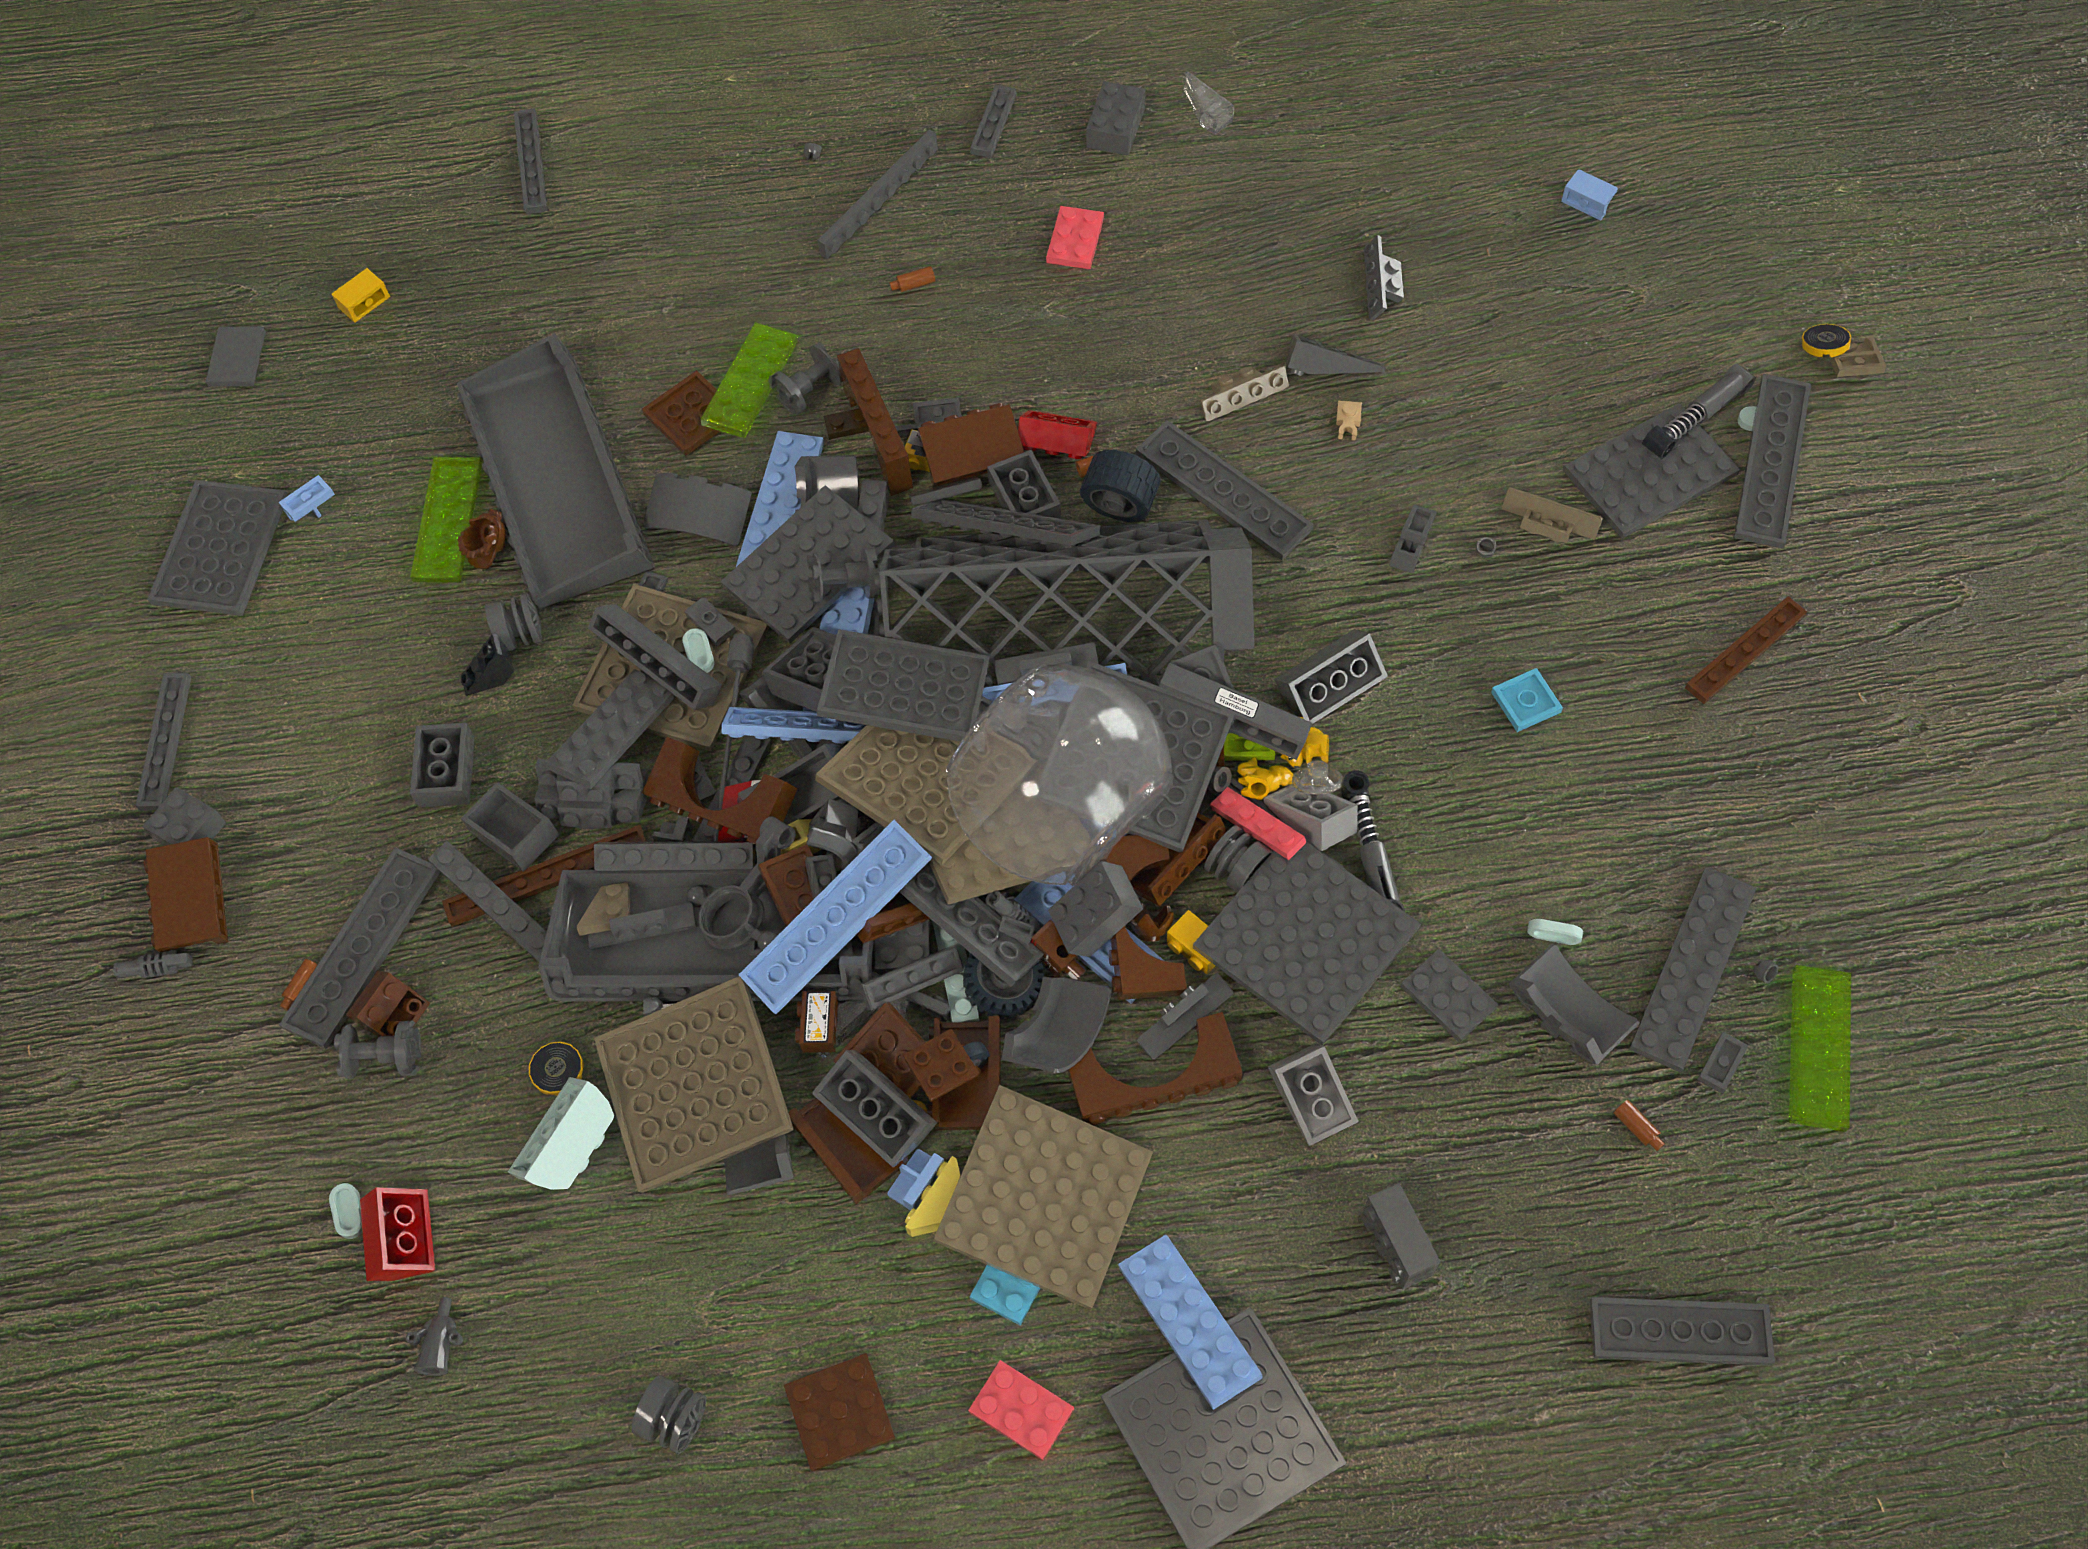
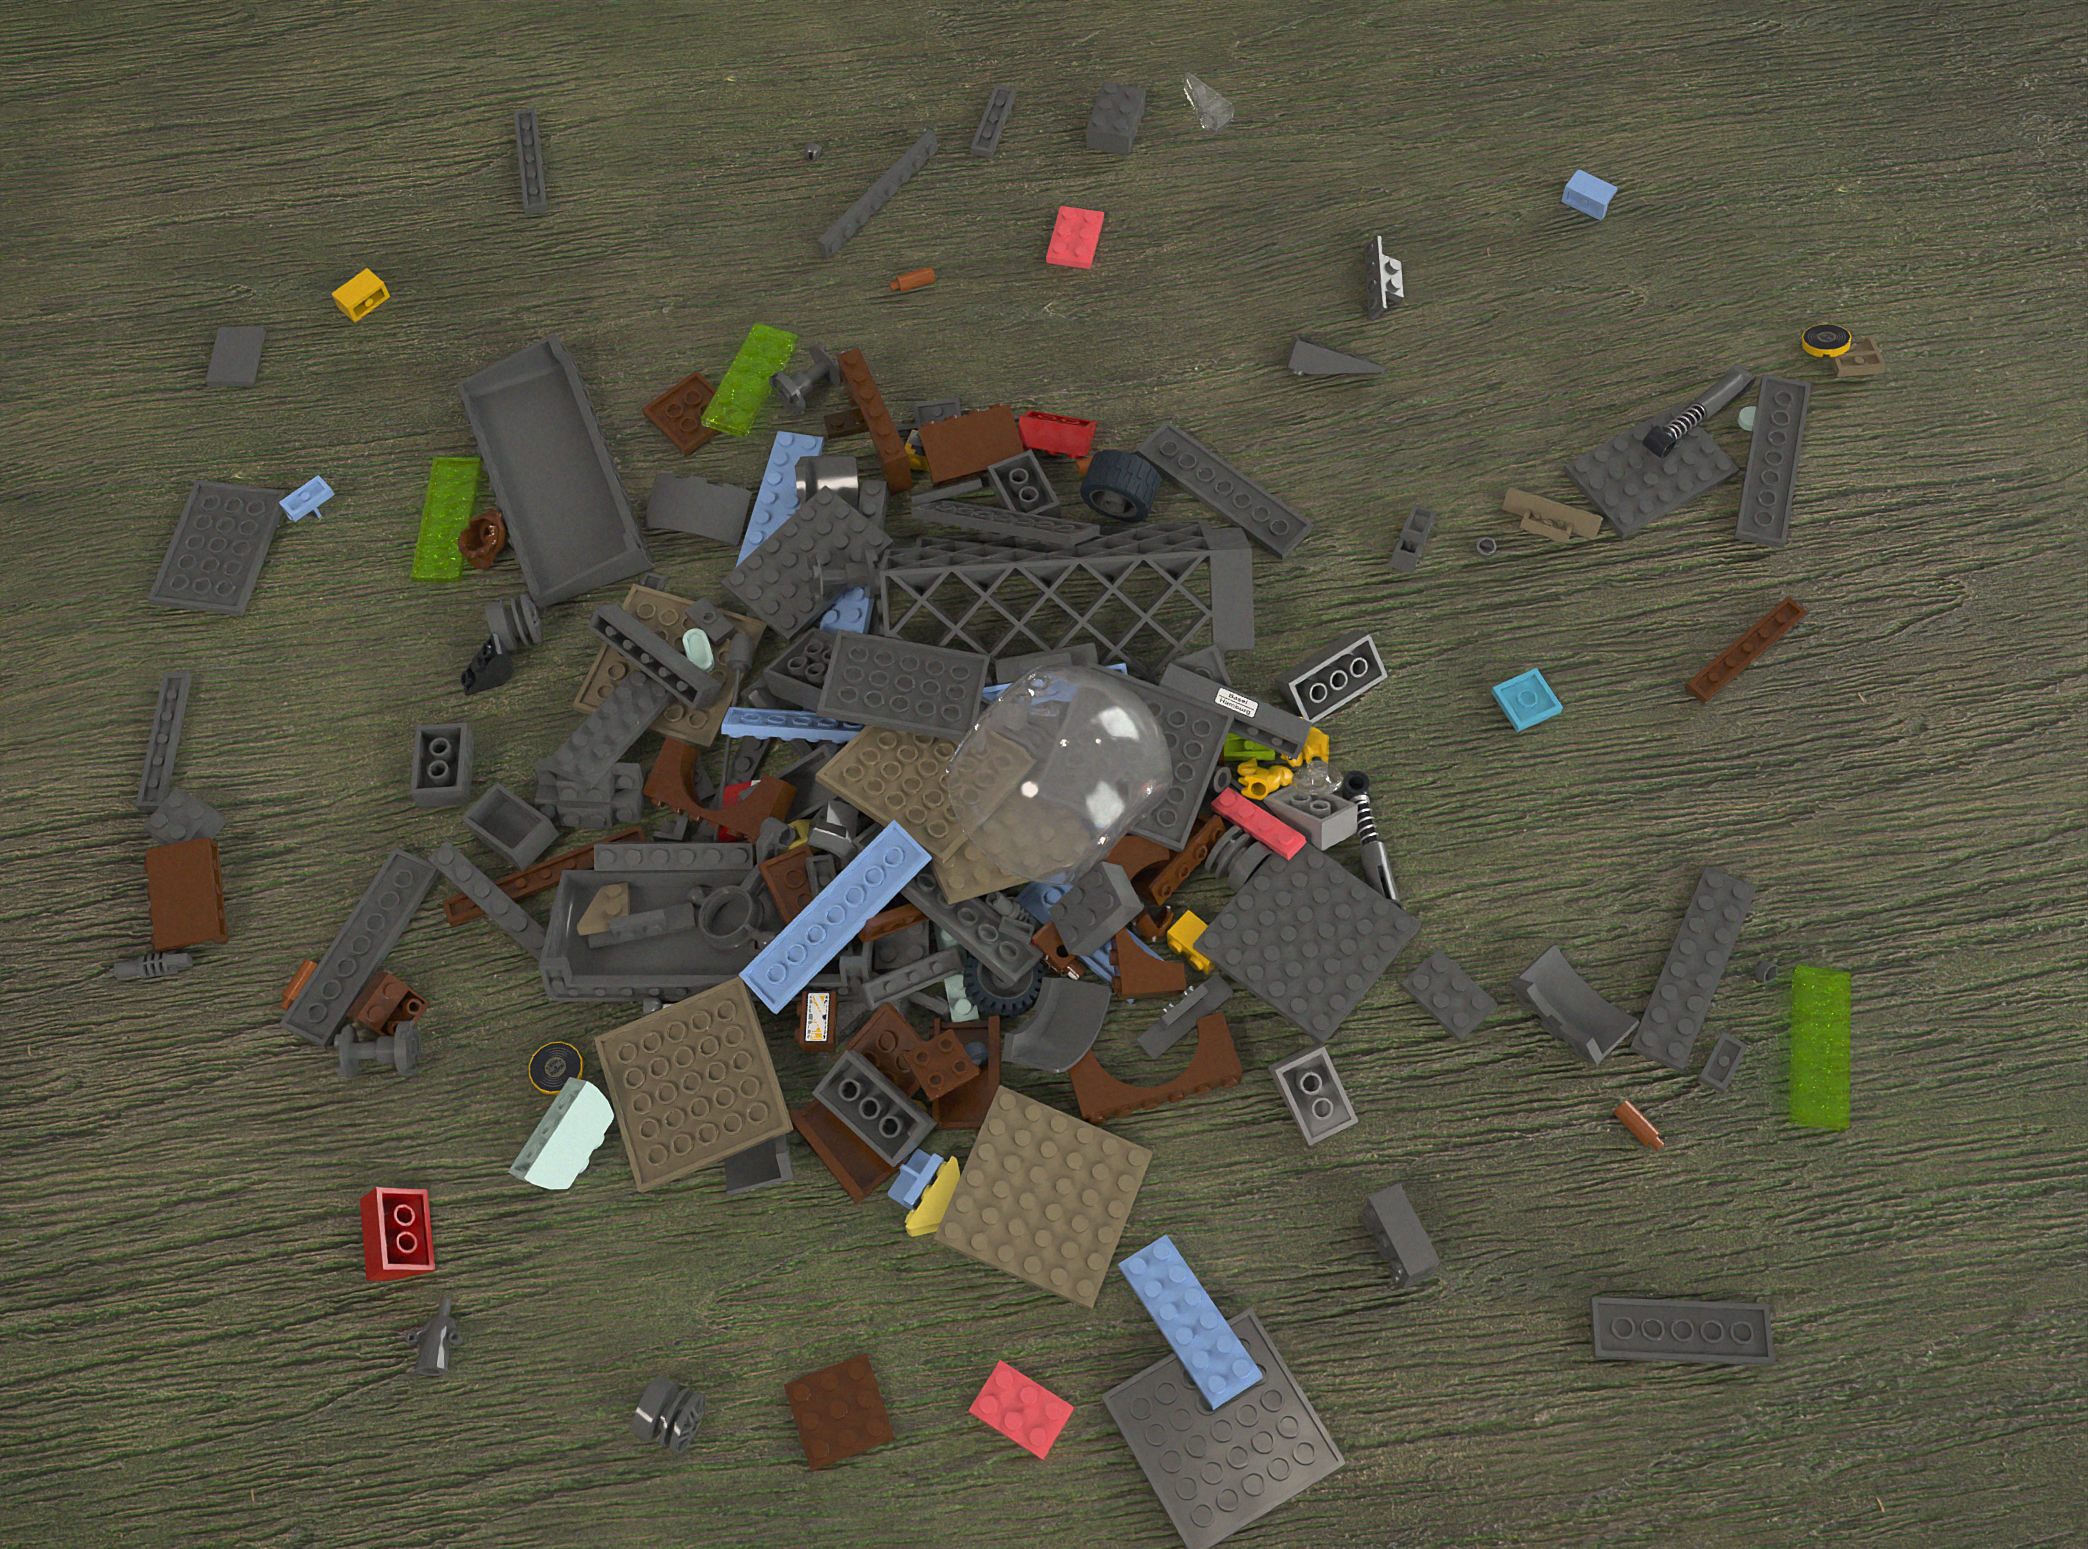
light aqua tile [329,1183,363,1239] -> none
medium azure plate [970,1265,1040,1326] -> none
dark tan bracket [1200,365,1289,422] -> none
tan plate [1336,401,1362,440] -> none
light aqua tile [1527,919,1583,945] -> none

